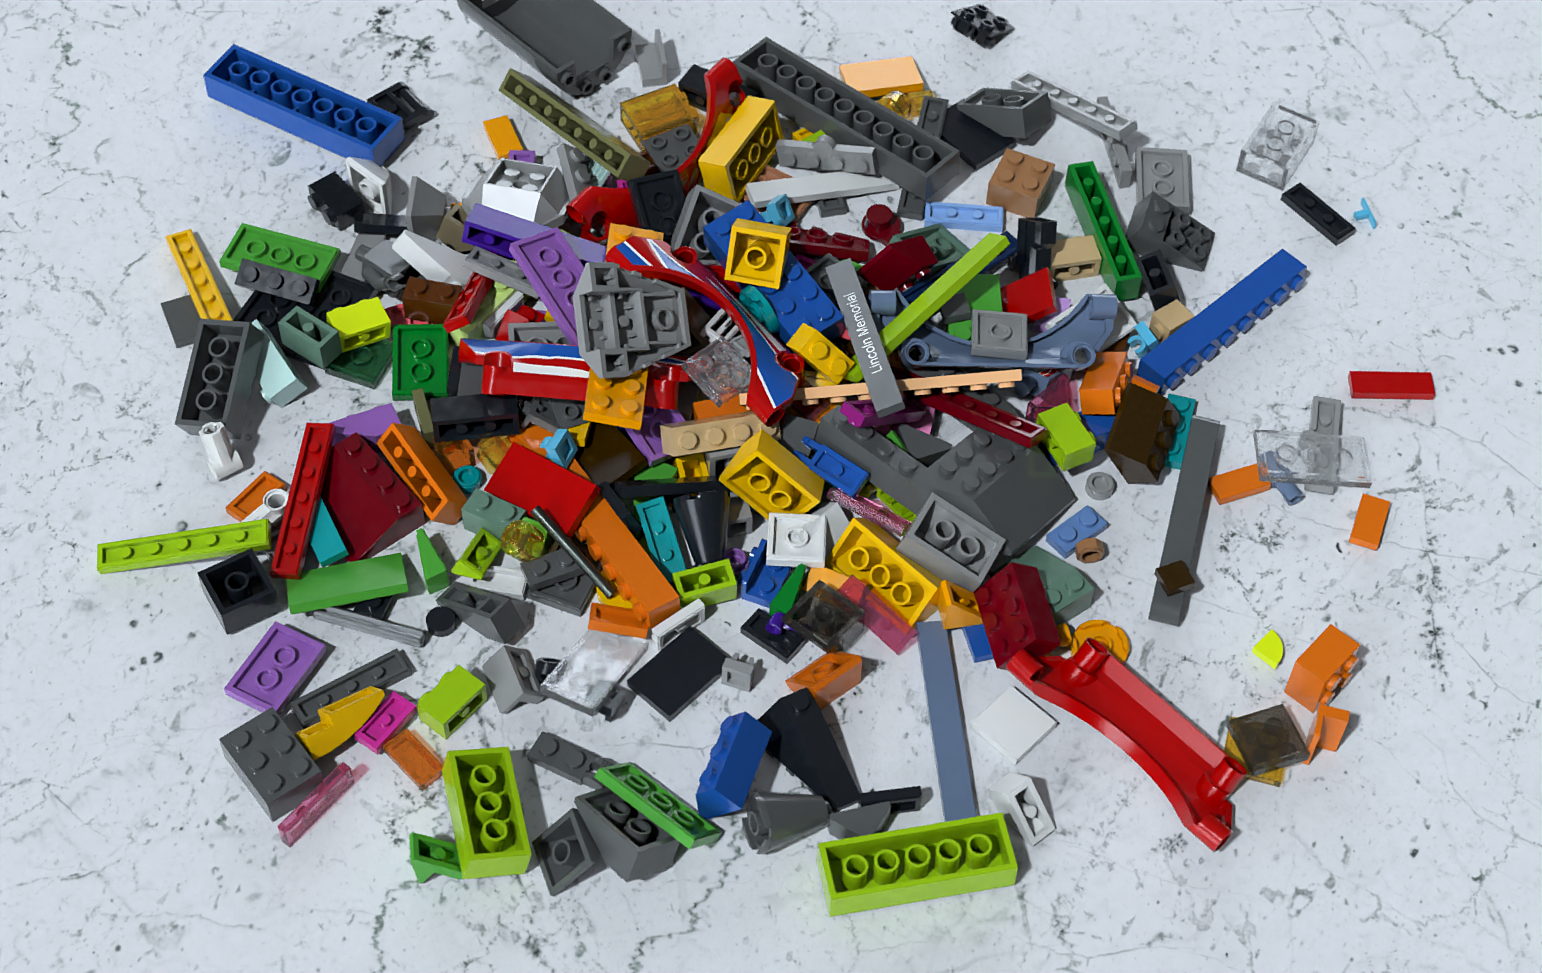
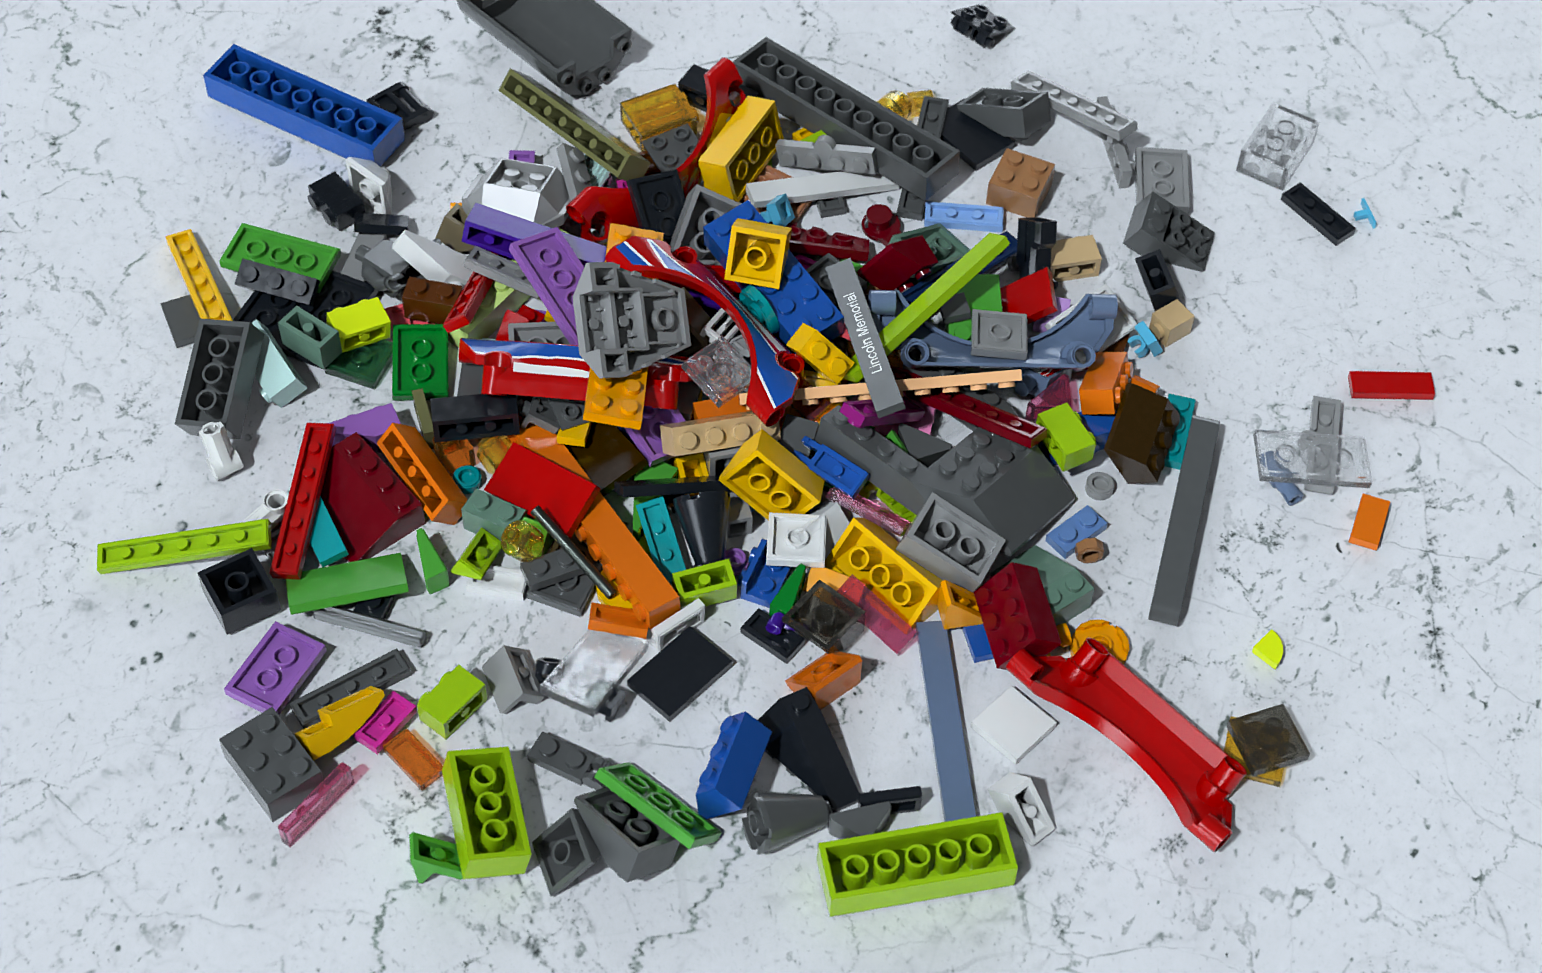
orange tile [225,471,287,522] -> none
light grey slope [406,176,452,241] -> none
black tile [426,606,456,637] -> none
dark grey slope [435,581,525,644] -> none
black tile [447,346,462,397] -> none
light orange tile [483,115,523,160] -> none
white tile [483,290,524,339] -> none
medium azure tile [540,429,578,469] -> none
black tile [598,480,643,535] -> none
light grey panel [635,29,667,87] -> none
light grey tile [721,653,755,692] -> none
light orange tile [839,56,923,98] -> none
green brick [1065,161,1142,301] -> none
blue brick [1137,248,1307,395] -> none
dark brown tile [1154,560,1195,597] -> none
orange tile [1207,463,1271,505] -> none
orange brick [1284,624,1360,713] -> none
orange panel [1302,704,1350,765] -> none

